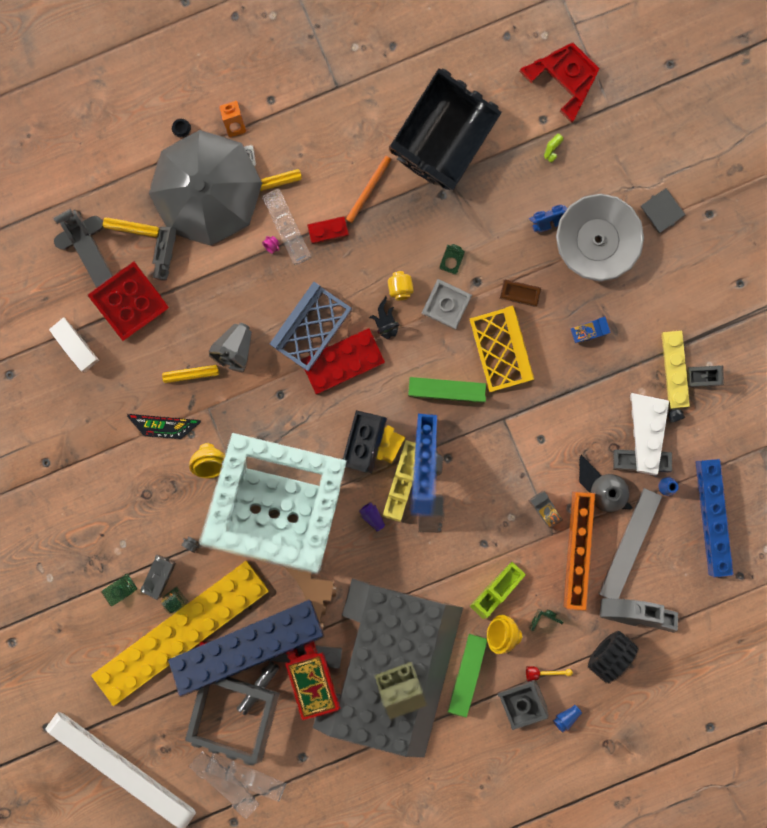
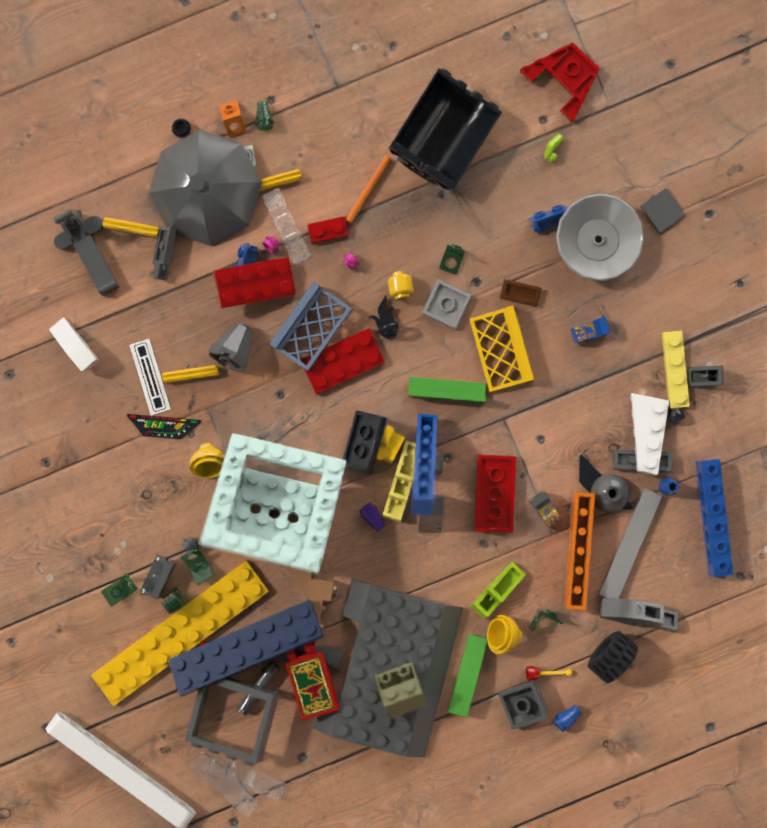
red plate [87,261,169,341] -> none
none -> white sticker [129,339,171,415]
none -> clear green bracket [180,548,214,585]
none -> red plate [213,257,296,309]
none -> blue hinge [233,243,259,267]
none -> clear green cone [255,101,274,131]
none -> dark pink plate [343,252,360,269]
none -> red plate [474,455,516,533]

